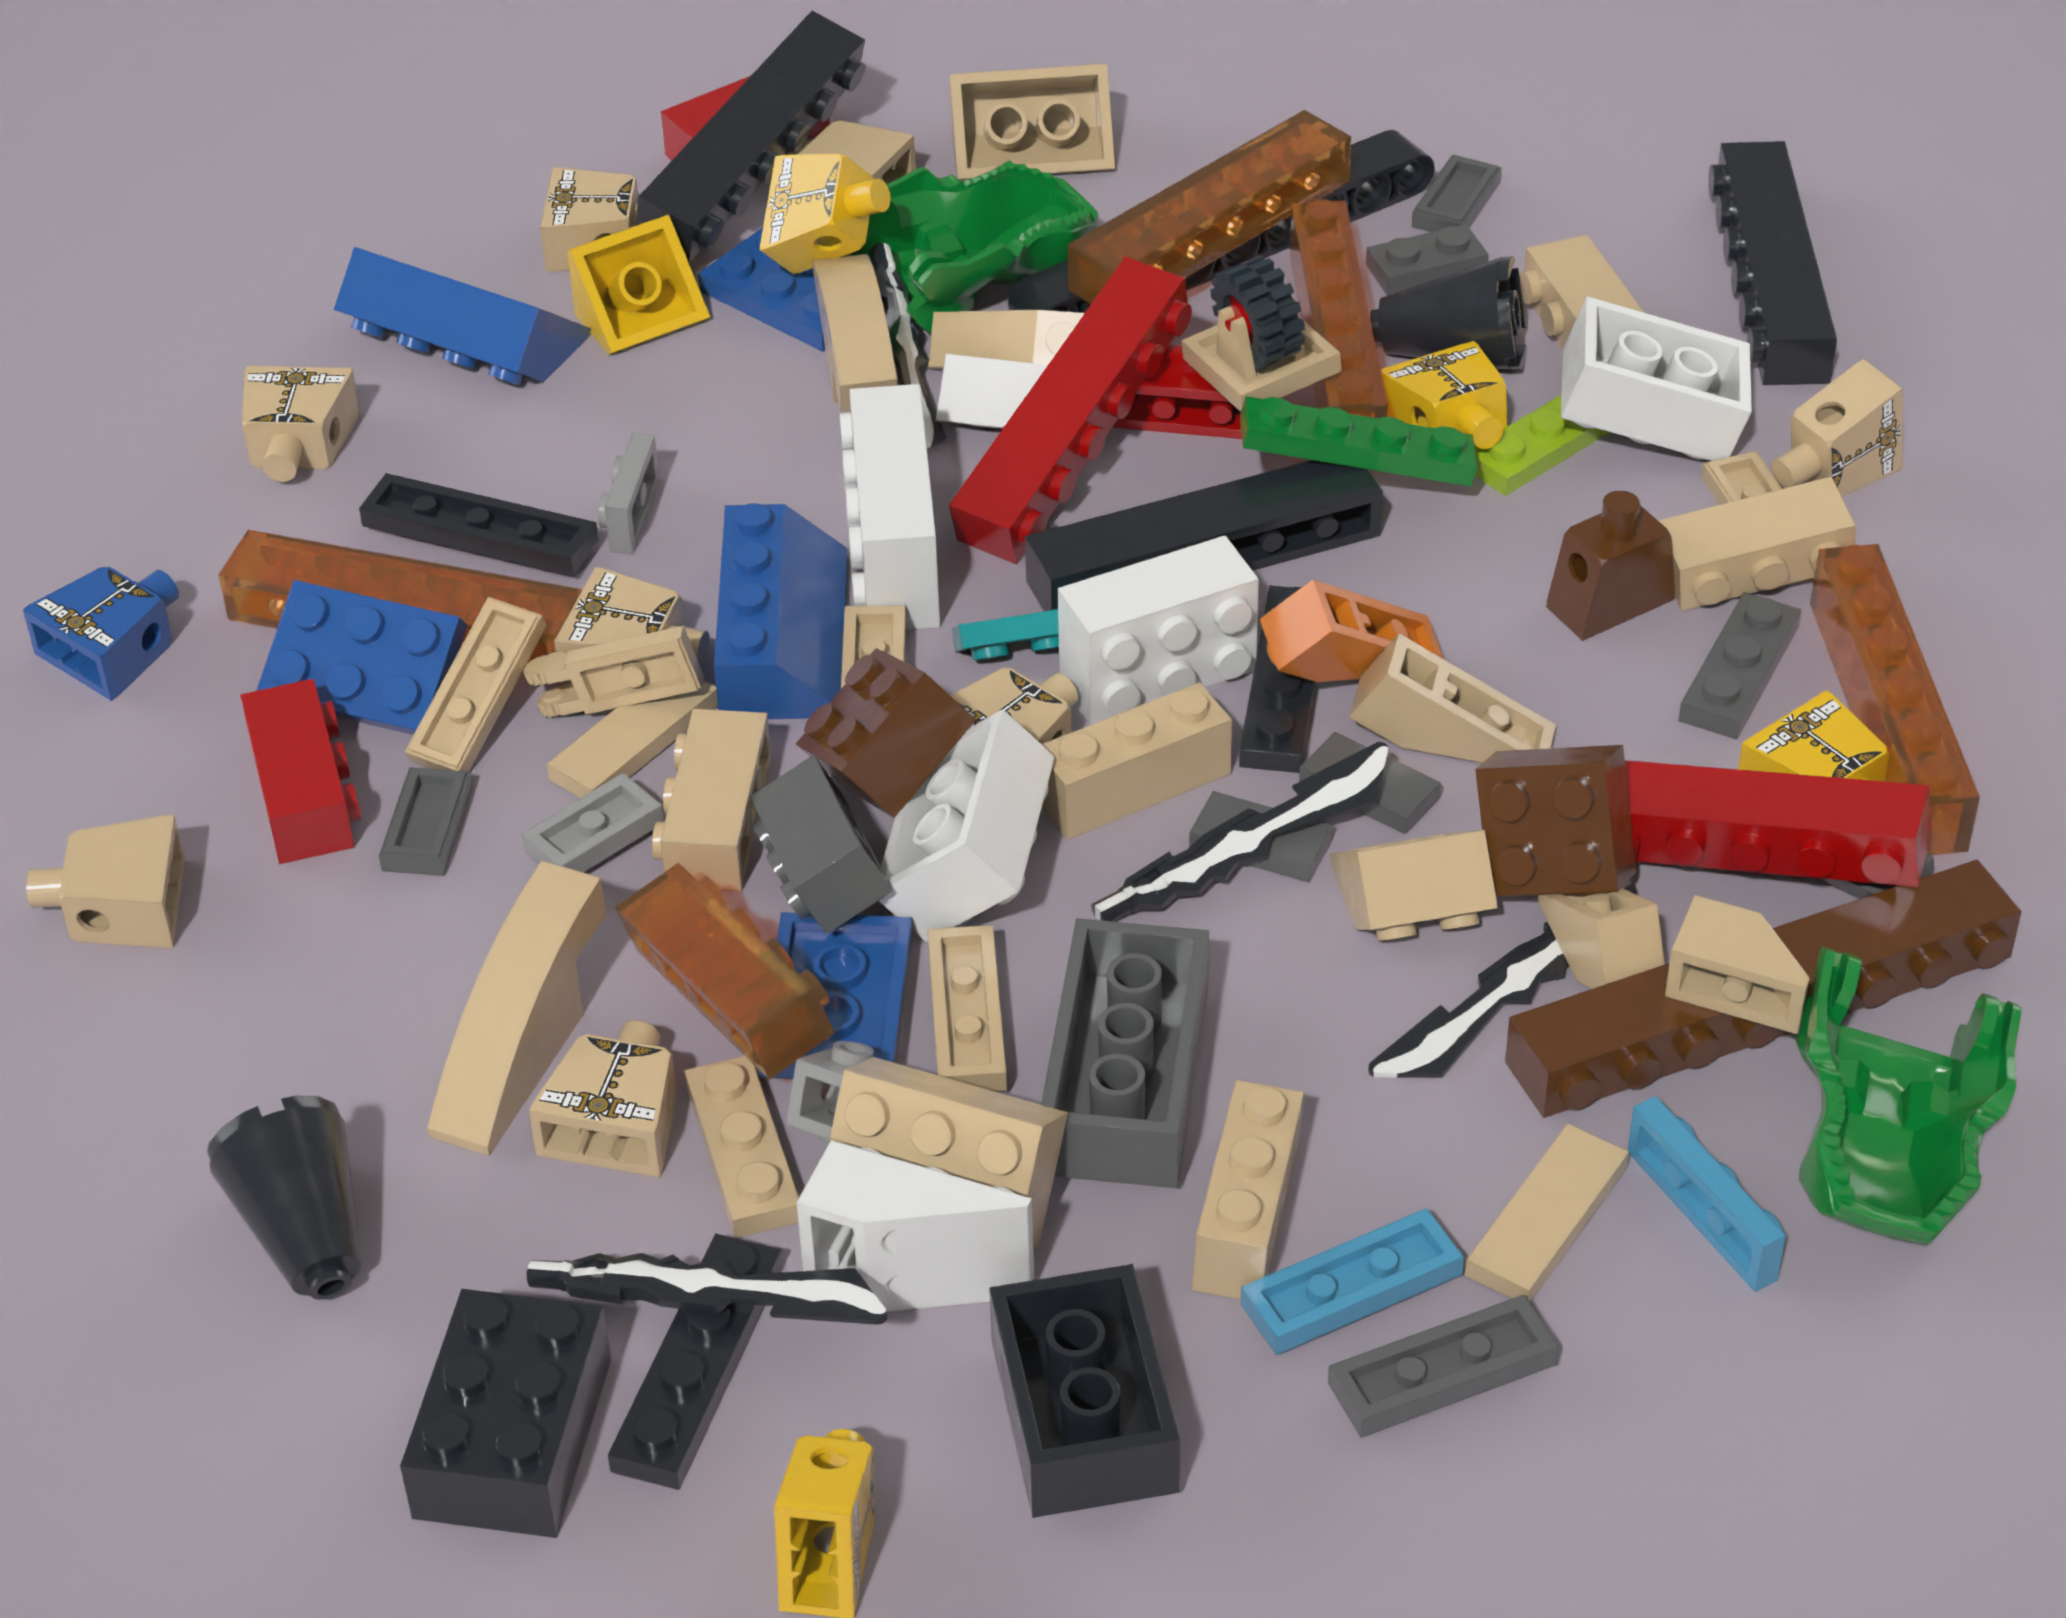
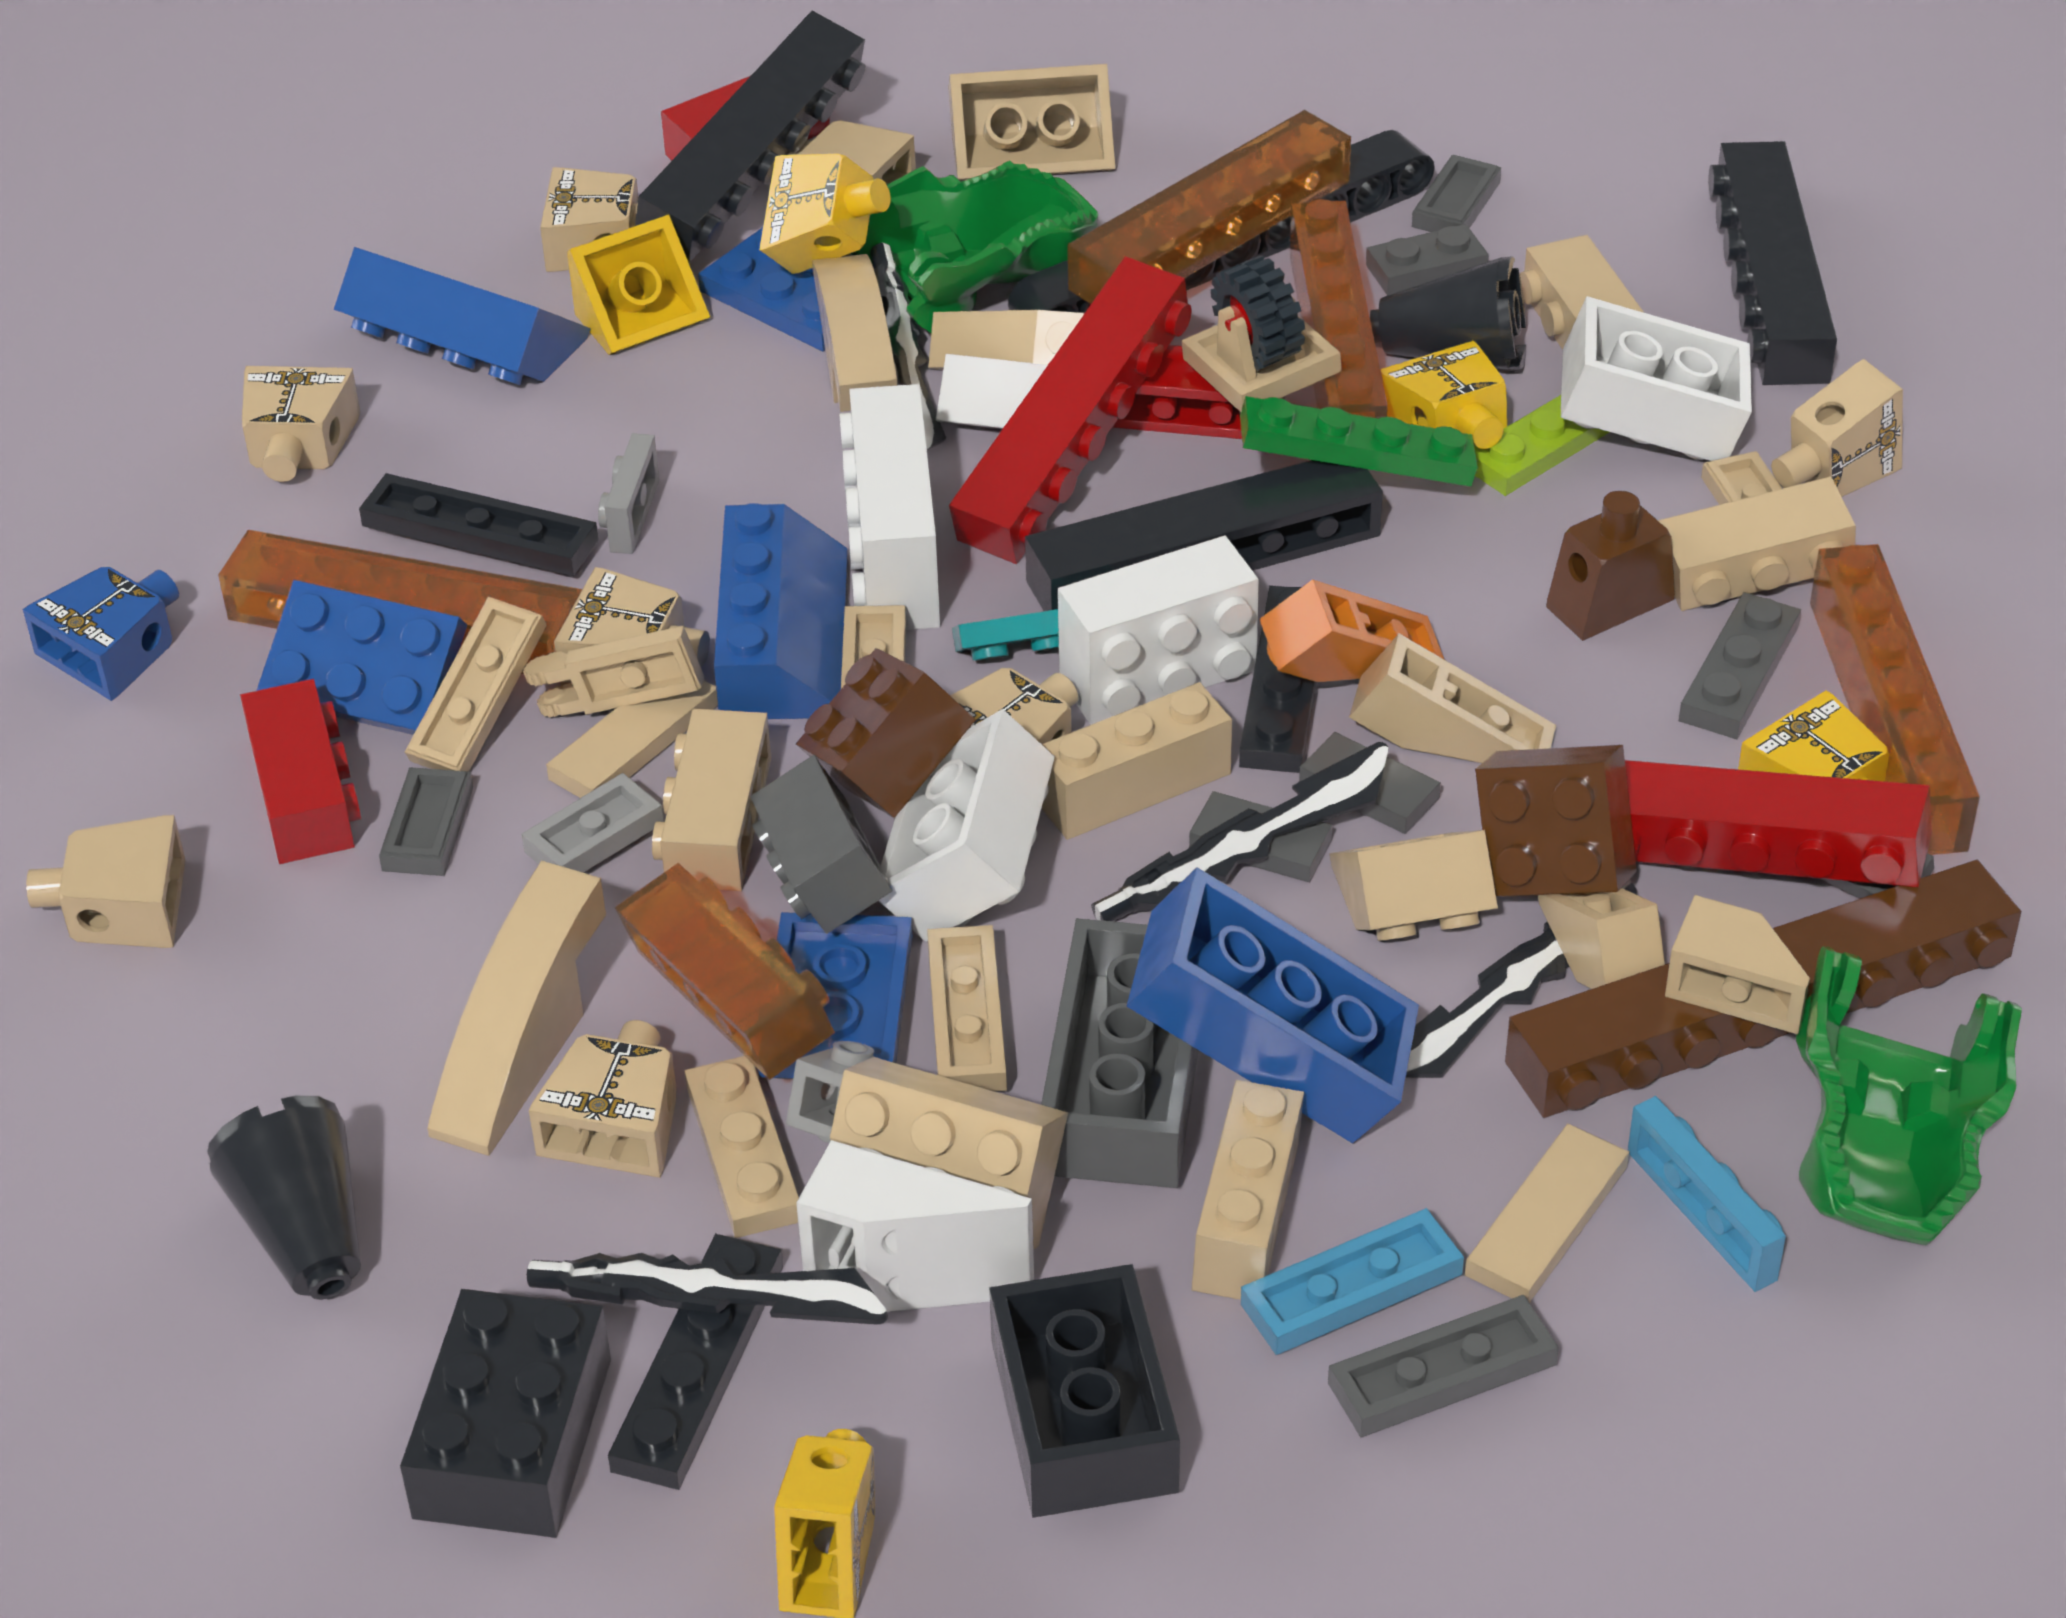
none -> blue brick [1126,867,1419,1144]

